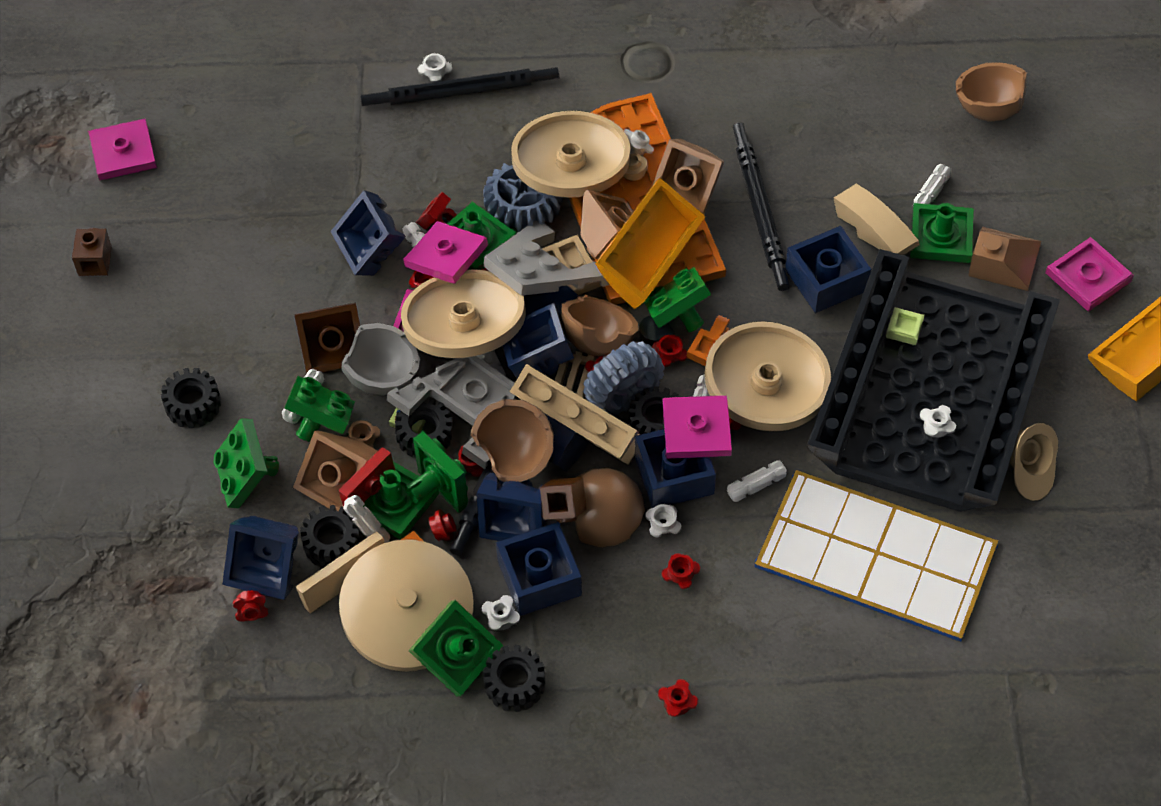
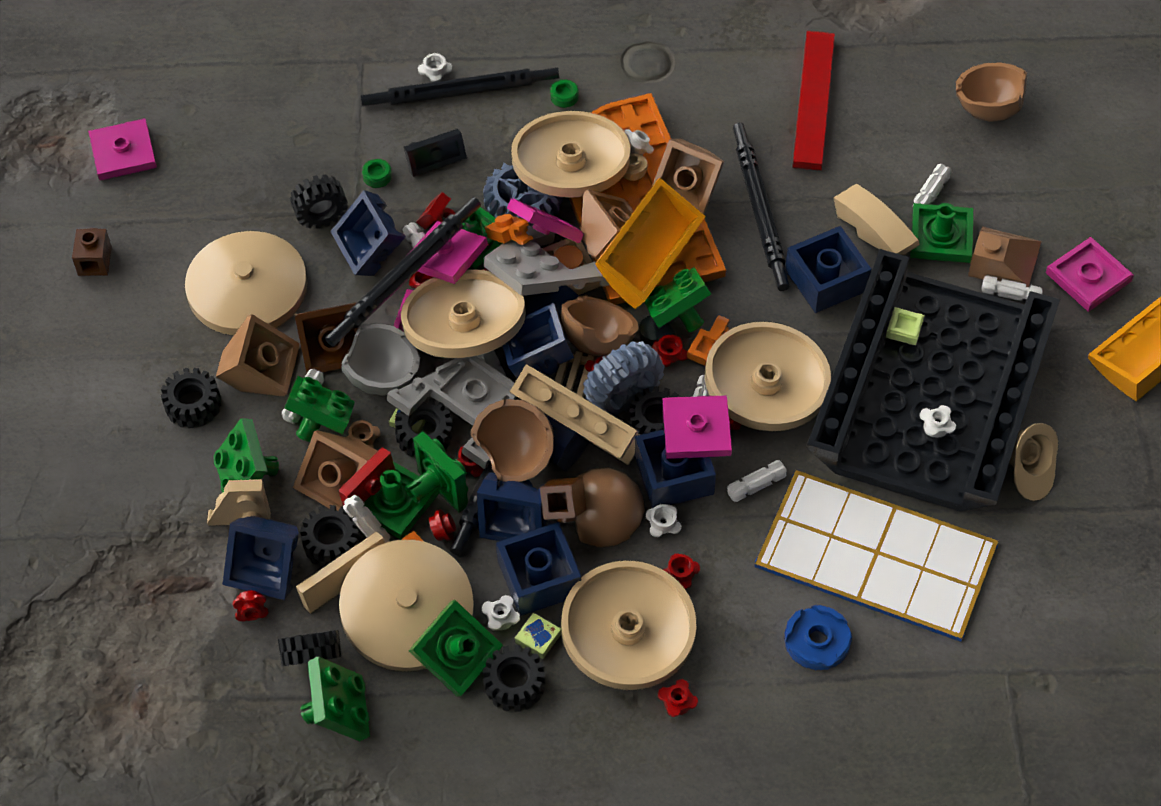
none -> tan dish [185,231,307,335]
none -> tan wing [207,479,271,526]
none -> medium nougat slope [216,314,300,396]
none -> black tyre [278,630,342,666]
none -> black tyre [290,175,348,229]
none -> green plate [301,656,370,742]
none -> black axle [325,197,481,347]
none -> green tile [362,159,392,188]
none -> black tile [404,129,467,177]
none -> orange plate [485,214,533,245]
none -> dark pink plate [507,198,584,244]
none -> yellowish green tile [515,613,561,659]
none -> green tile [550,80,579,108]
none -> dark orange tile [553,245,584,269]
none -> tan dish [561,561,696,690]
none -> blue tile [784,605,852,670]
none -> red tile [792,31,835,170]
none -> white axle [982,275,1043,301]

